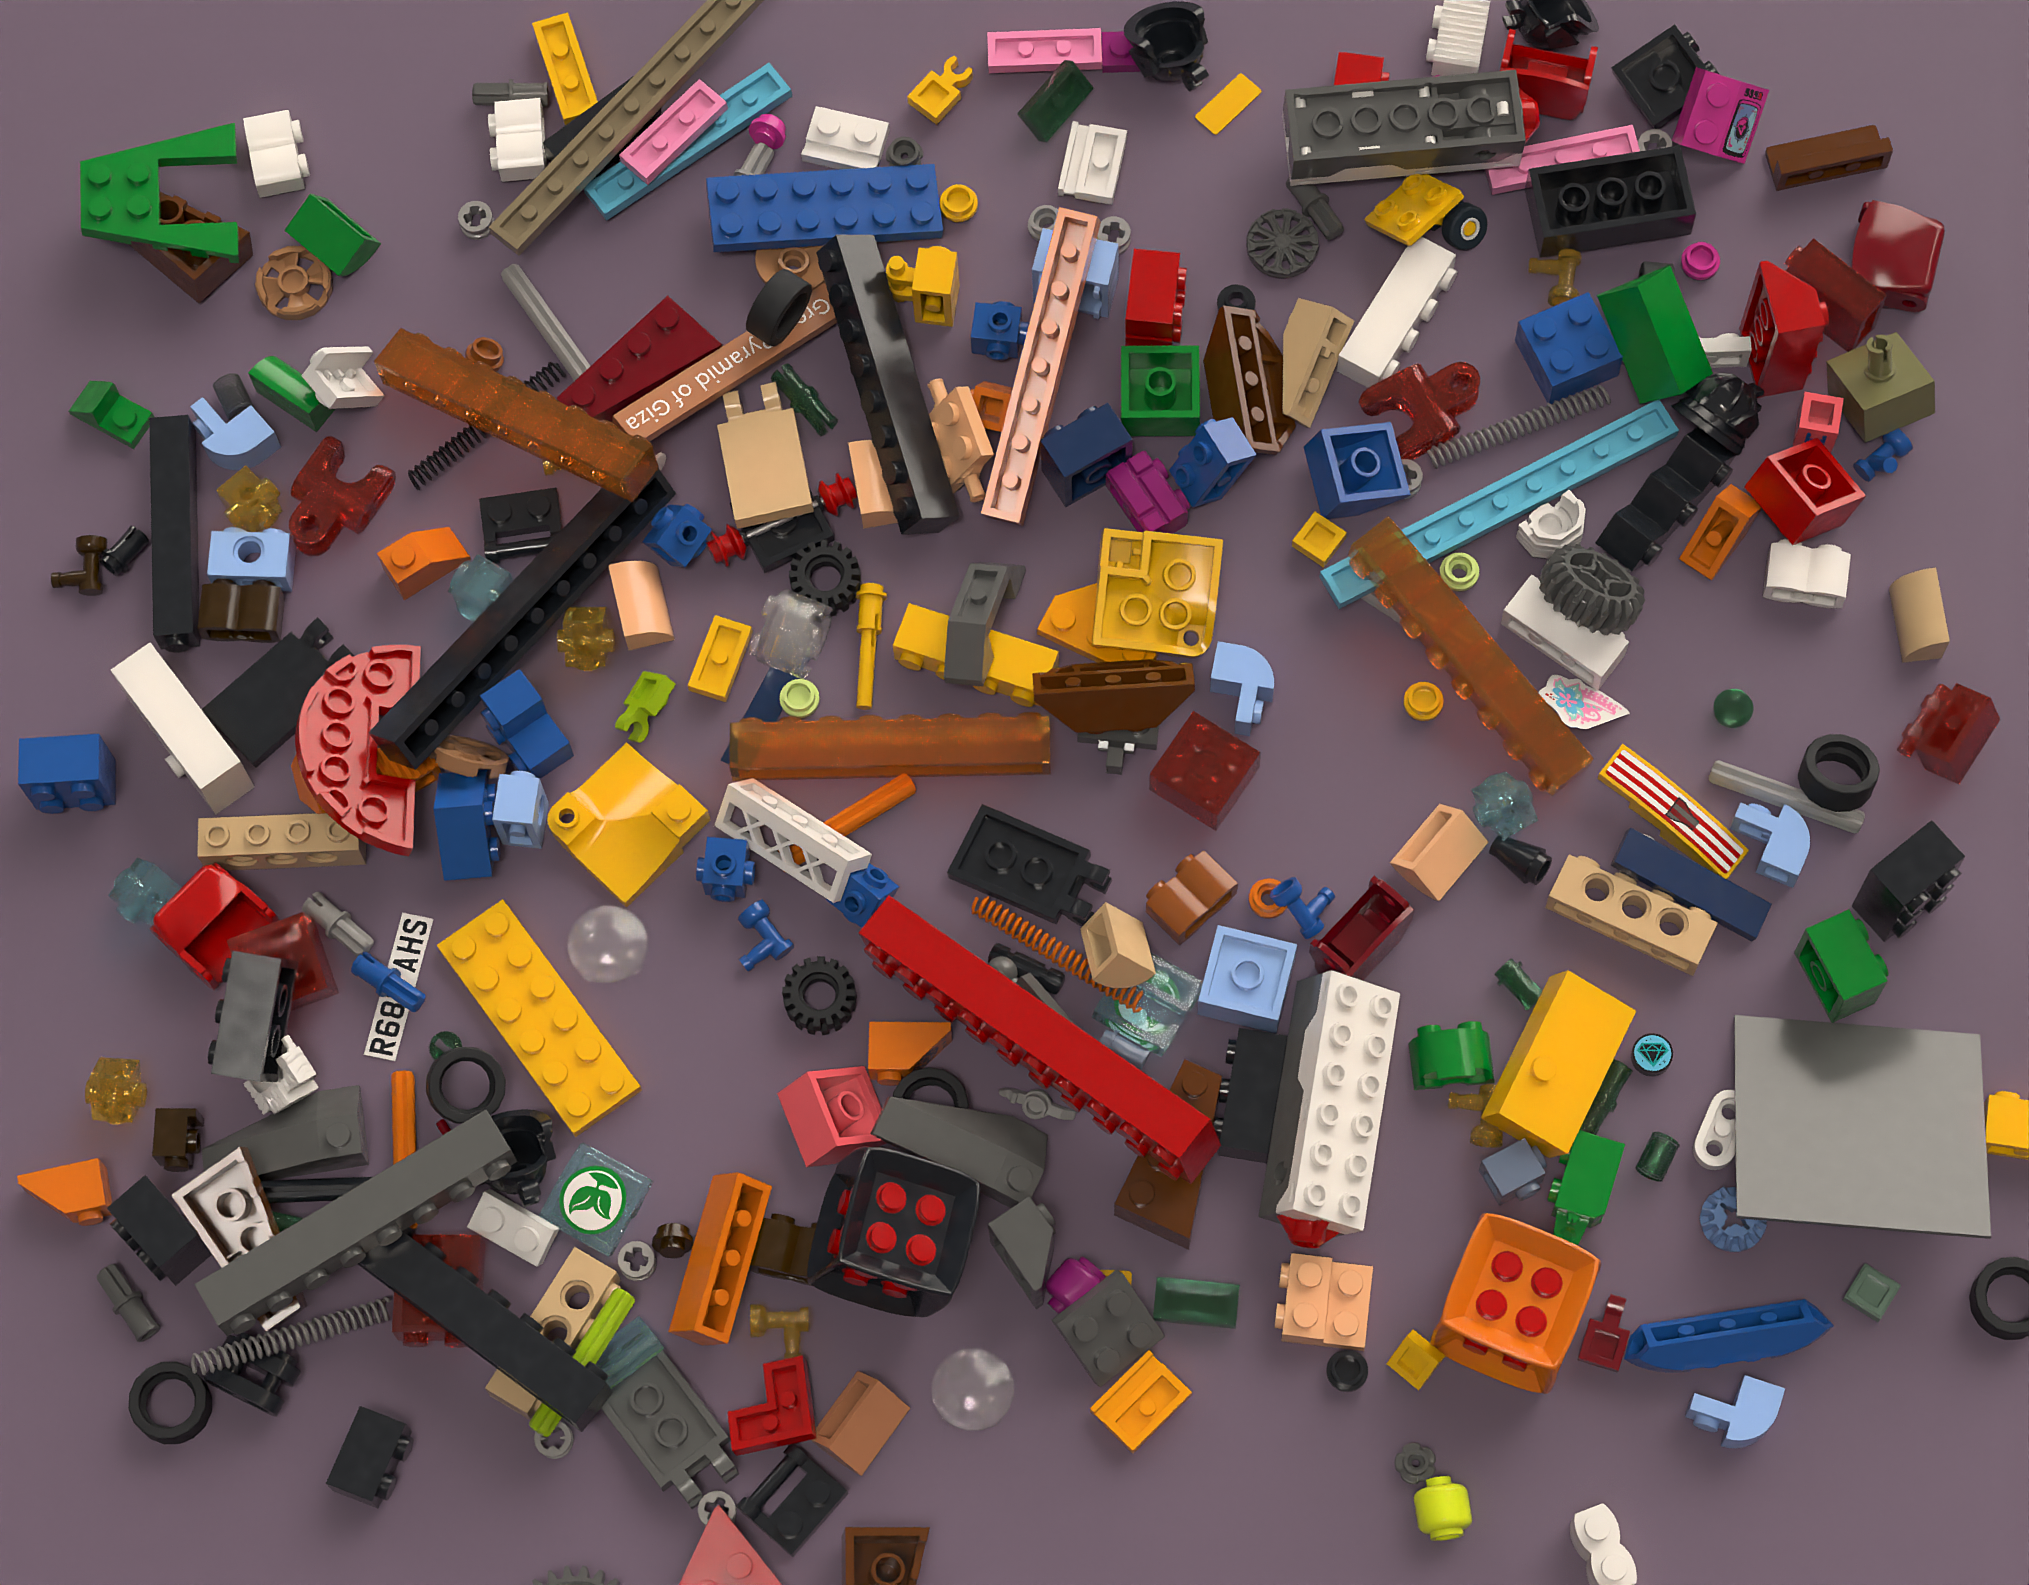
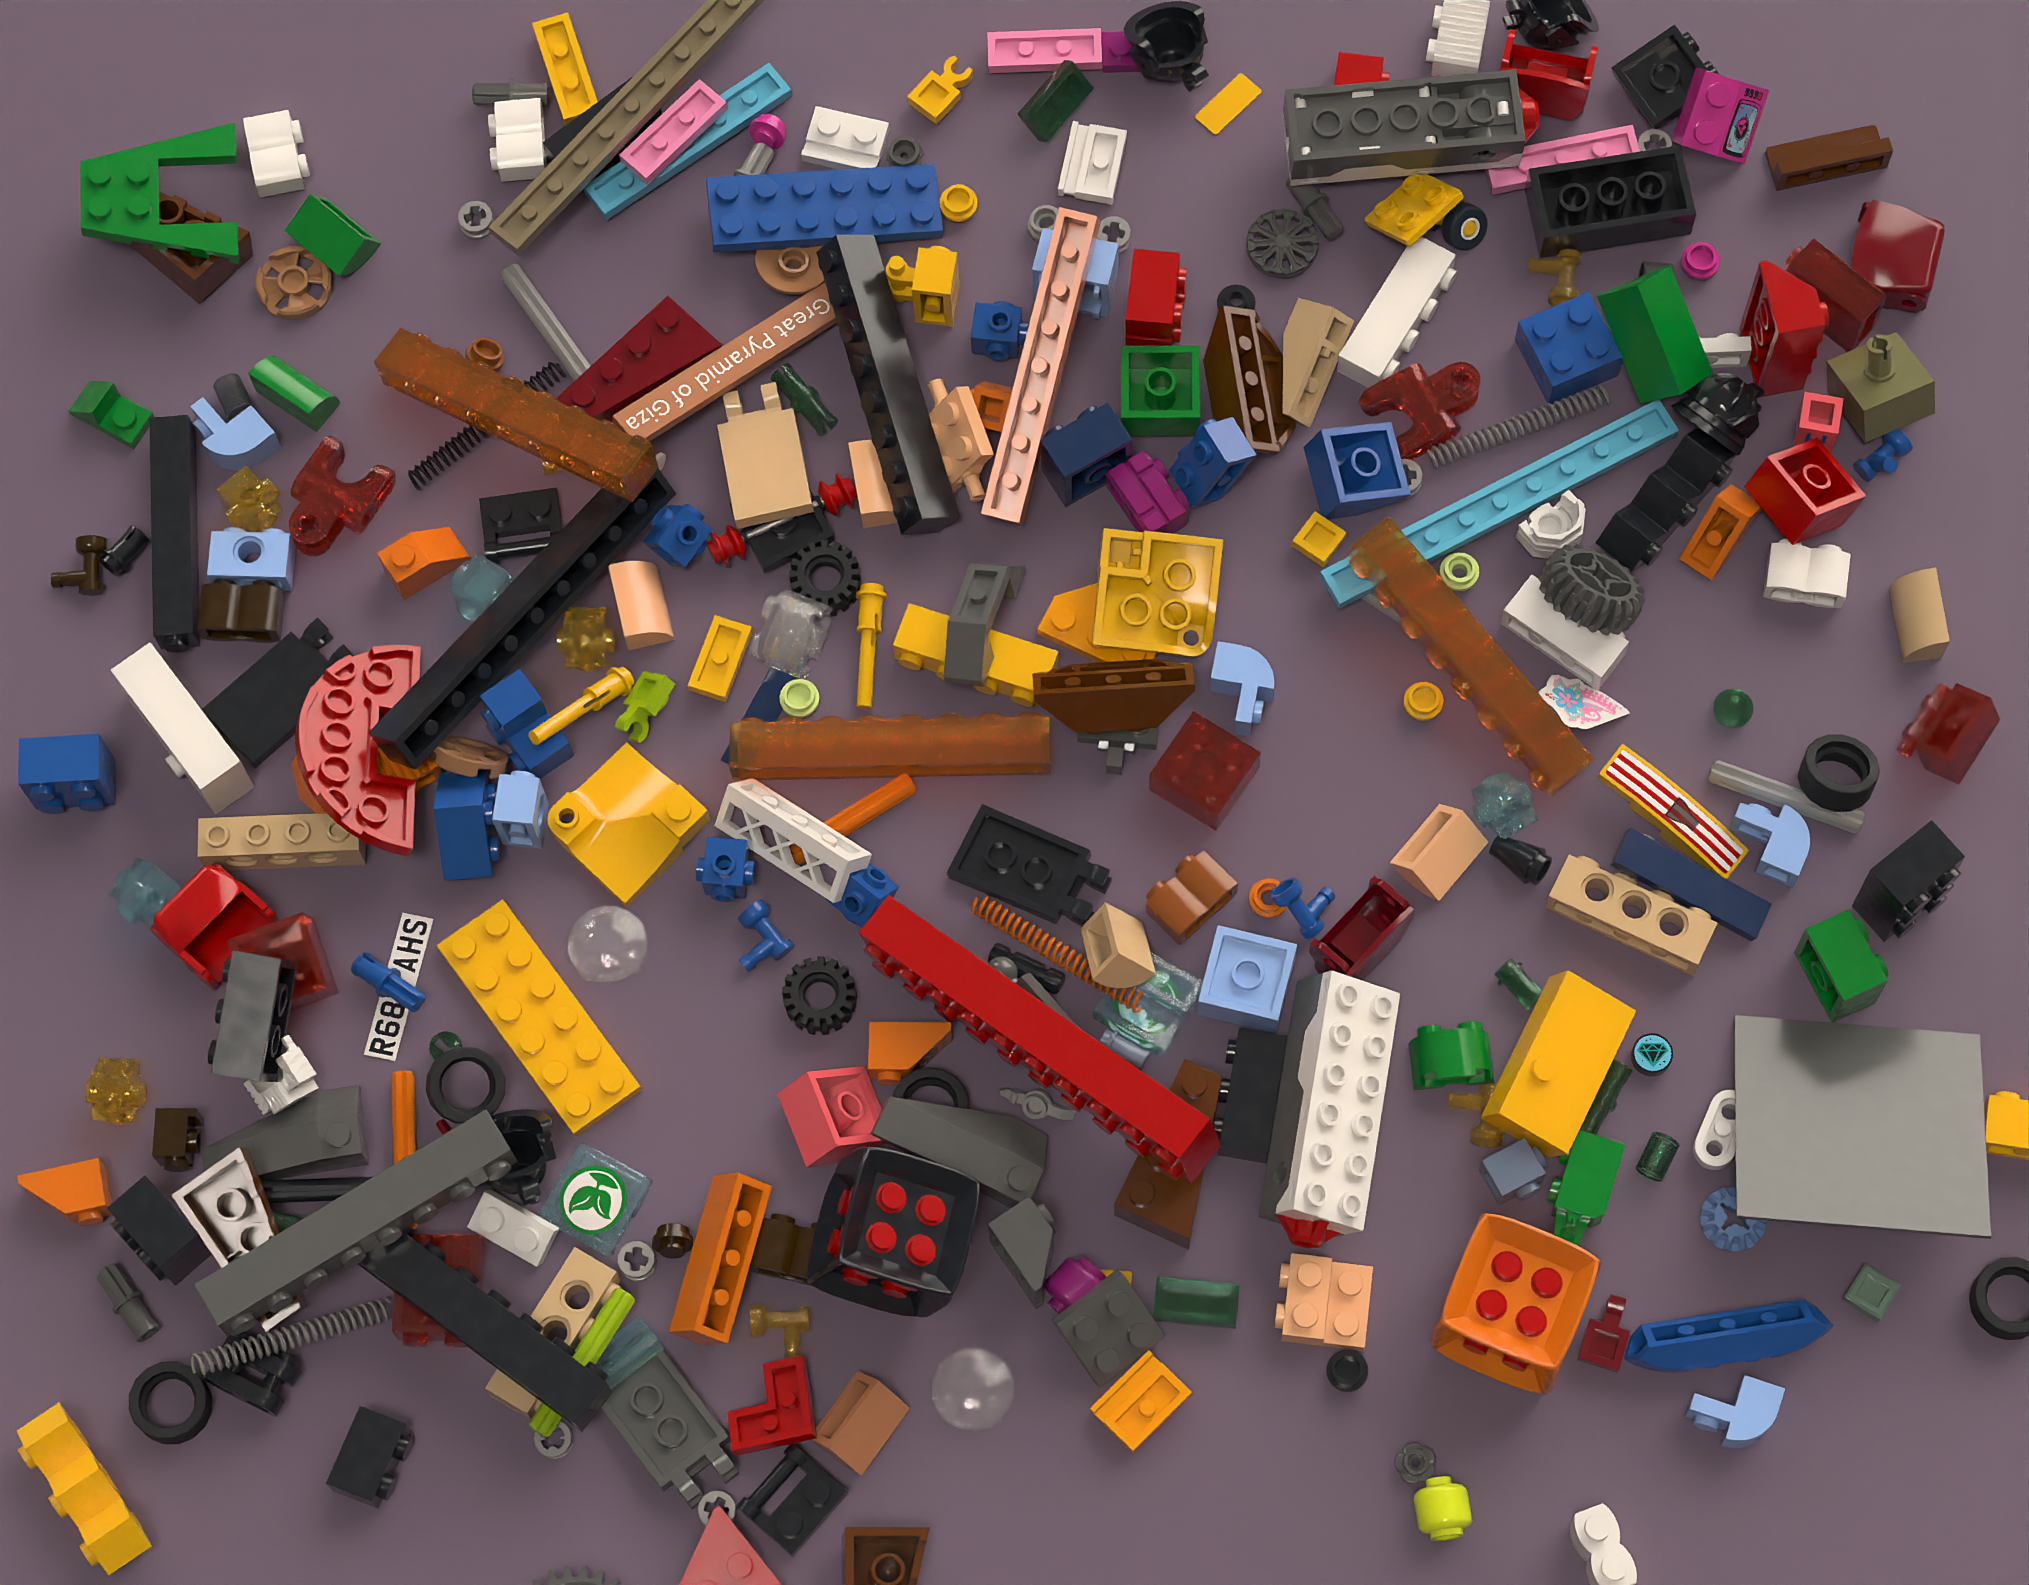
white bracket [301,346,385,409] -> none
light grey axle [302,892,374,957] -> none
black tyre [746,269,812,347] -> none
yellow plate [1386,1329,1445,1391] -> none
none -> yellow brick [17,1402,152,1575]
none -> yellow pin [528,667,634,745]

